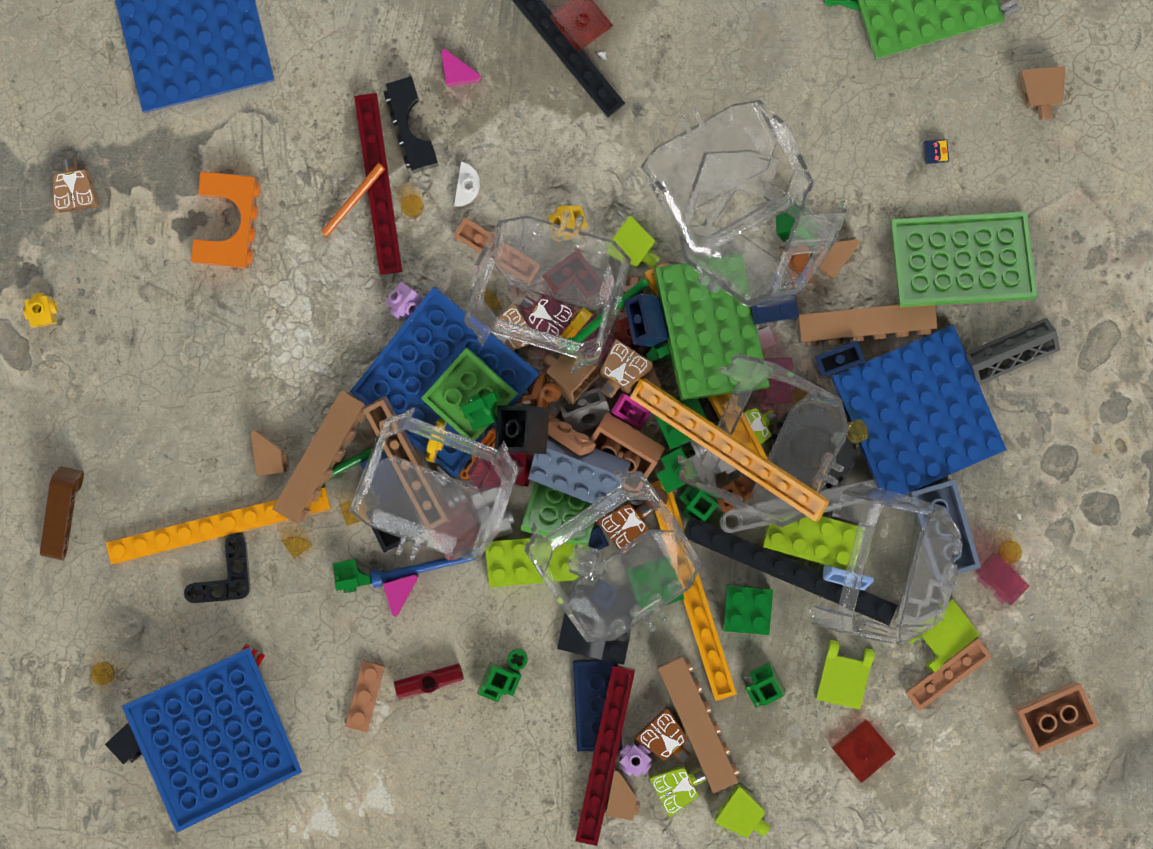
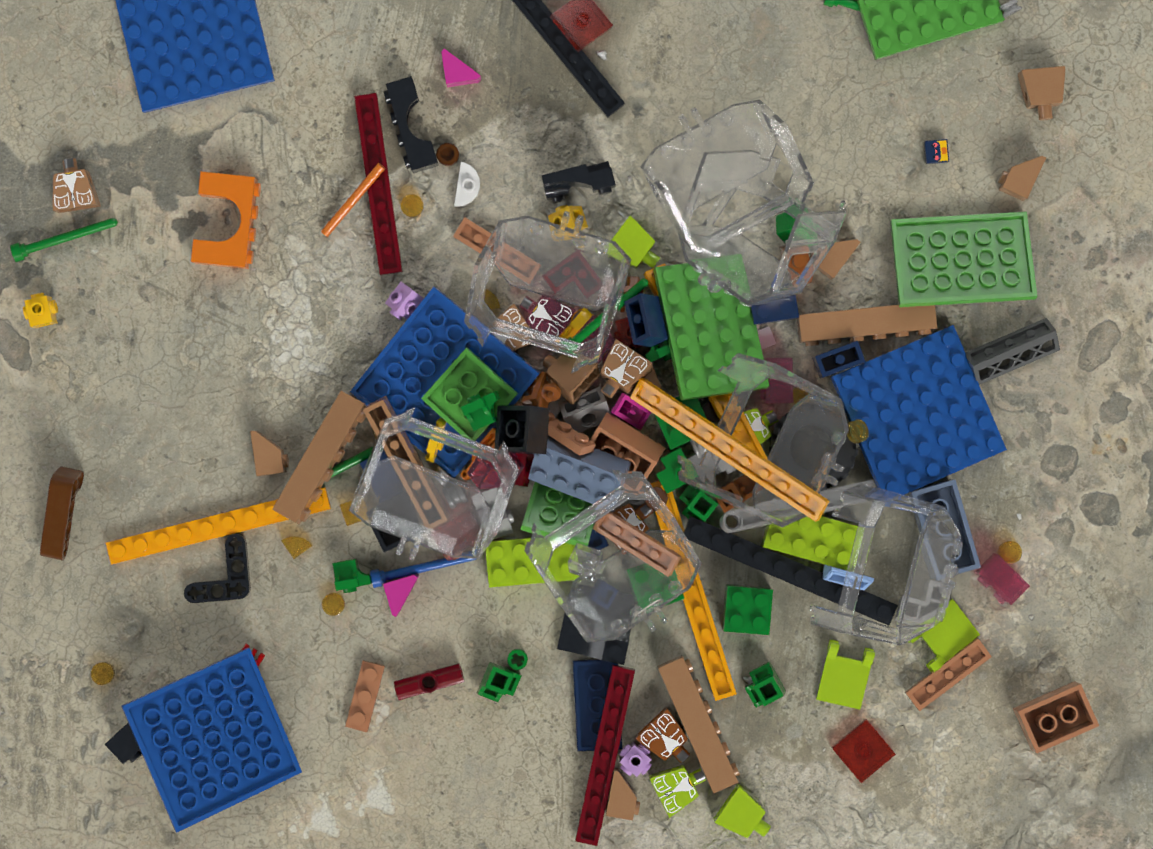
none -> green piece [10,218,118,262]
none -> clear yellow tile [322,593,345,616]
none -> reddish brown tile [436,143,459,166]
none -> black slope [541,161,616,203]
none -> nougat plate [593,509,681,577]
none -> medium nougat slope [998,156,1046,201]

